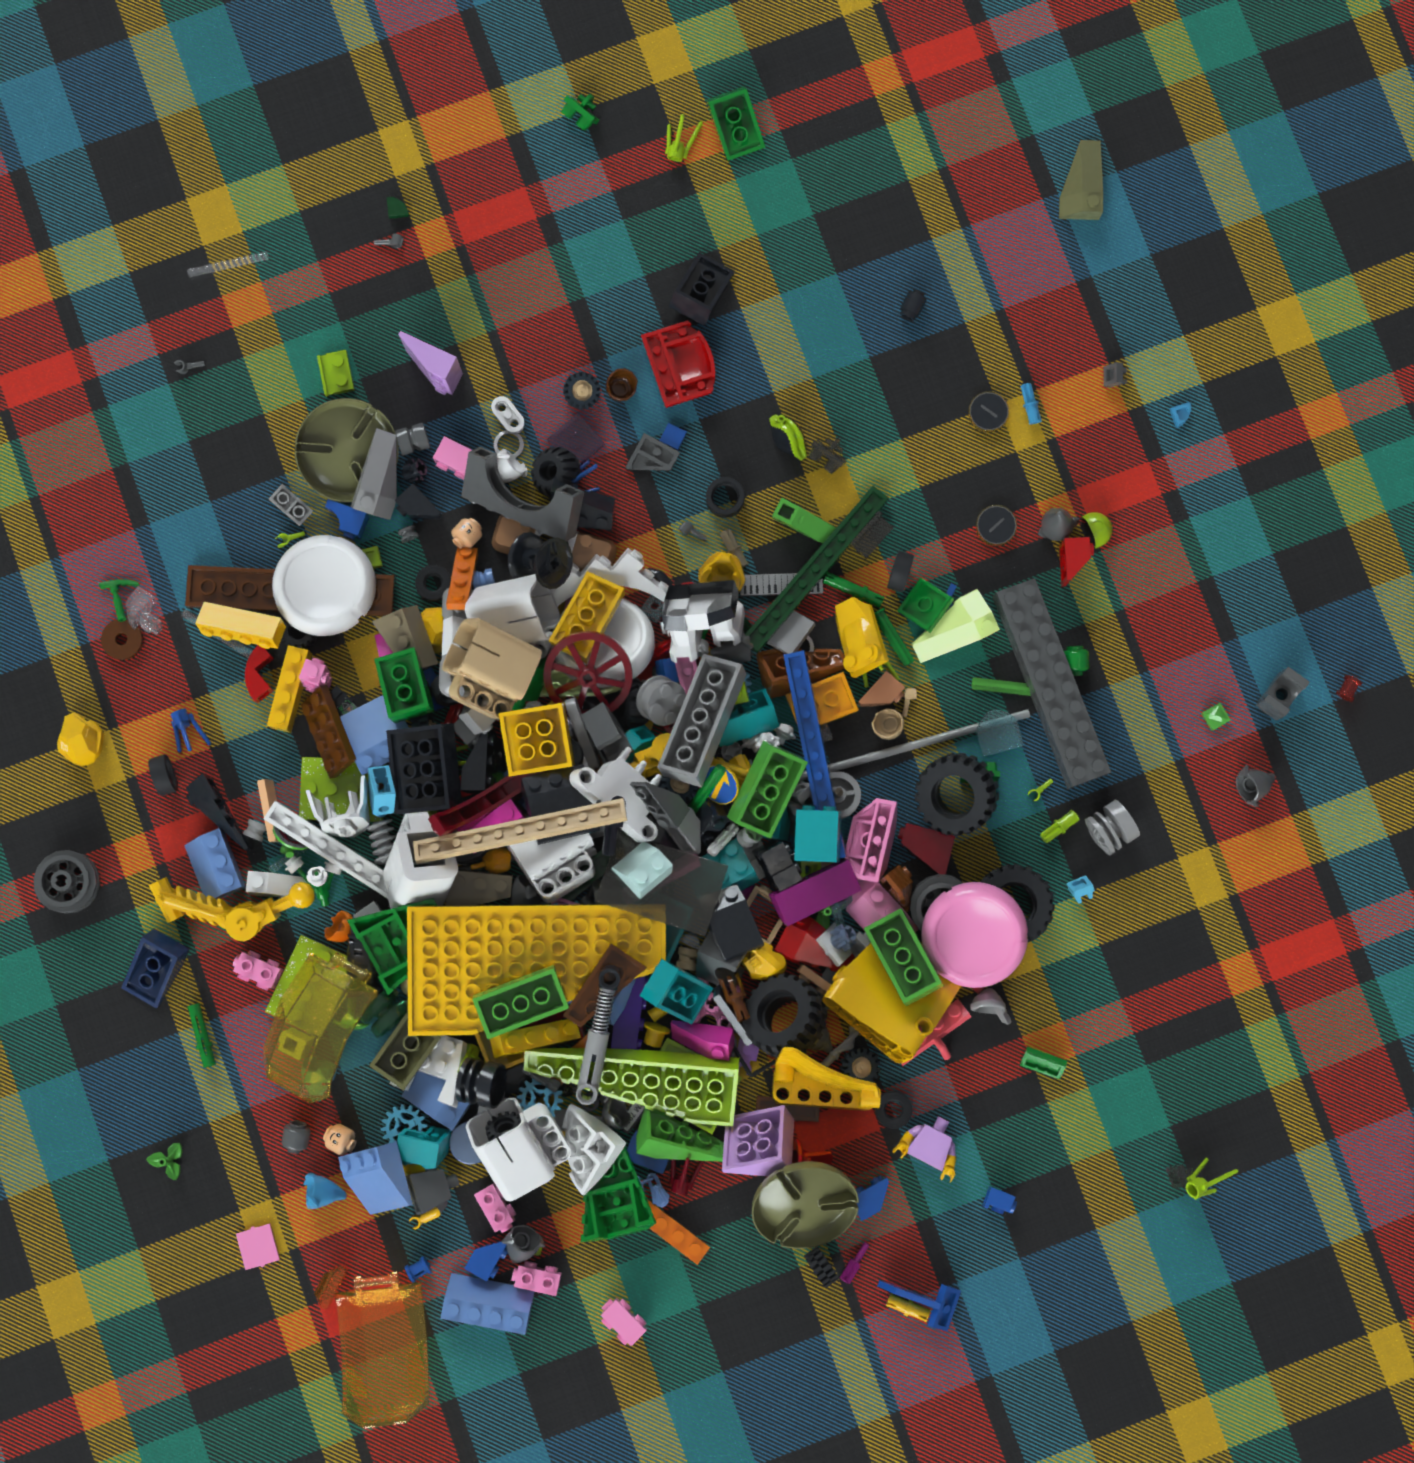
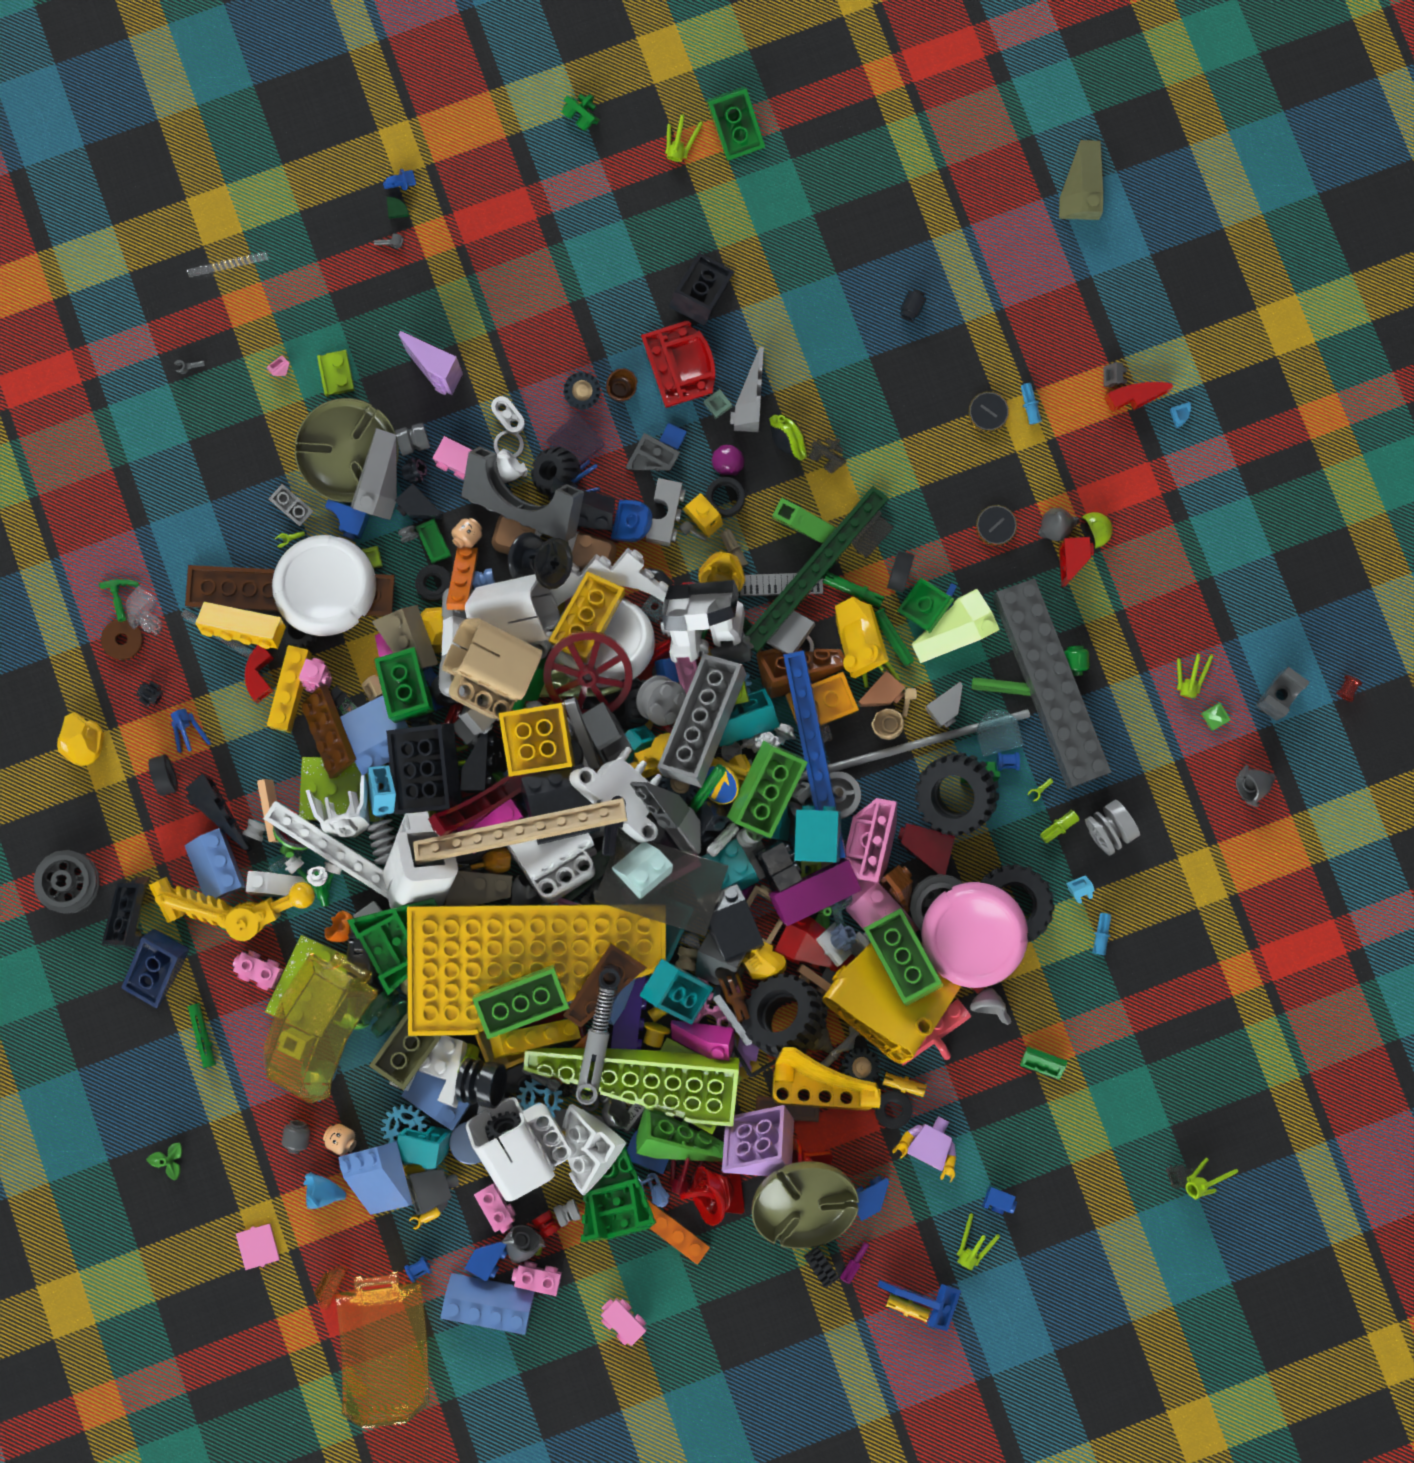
none -> black slope [102,876,151,949]
none -> black gear [137,680,163,707]
none -> bright pink slope [267,356,289,376]
none -> tan tile [361,675,383,701]
none -> blue piece [383,169,416,190]
none -> green tile [416,519,451,565]
none -> red wheel [532,1210,561,1239]
none -> light grey wheel [553,1199,581,1227]
none -> blue tile [611,500,652,542]
none -> light grey arch [646,478,686,546]
none -> red helmet [679,1166,745,1226]
none -> yellow torso [682,493,724,538]
none -> sand green plate [704,389,732,419]
none -> magenta hair [711,445,745,476]
none -> light grey wedge [730,347,764,432]
none -> yellow pin [883,1072,927,1097]
none -> light grey slope [925,682,963,728]
none -> lime plant [957,1213,1000,1270]
none -> blue bush [997,752,1020,771]
none -> dark azure axle [1092,913,1111,955]
none -> red slope [1104,382,1173,412]
none -> lime plant [1177,654,1213,698]

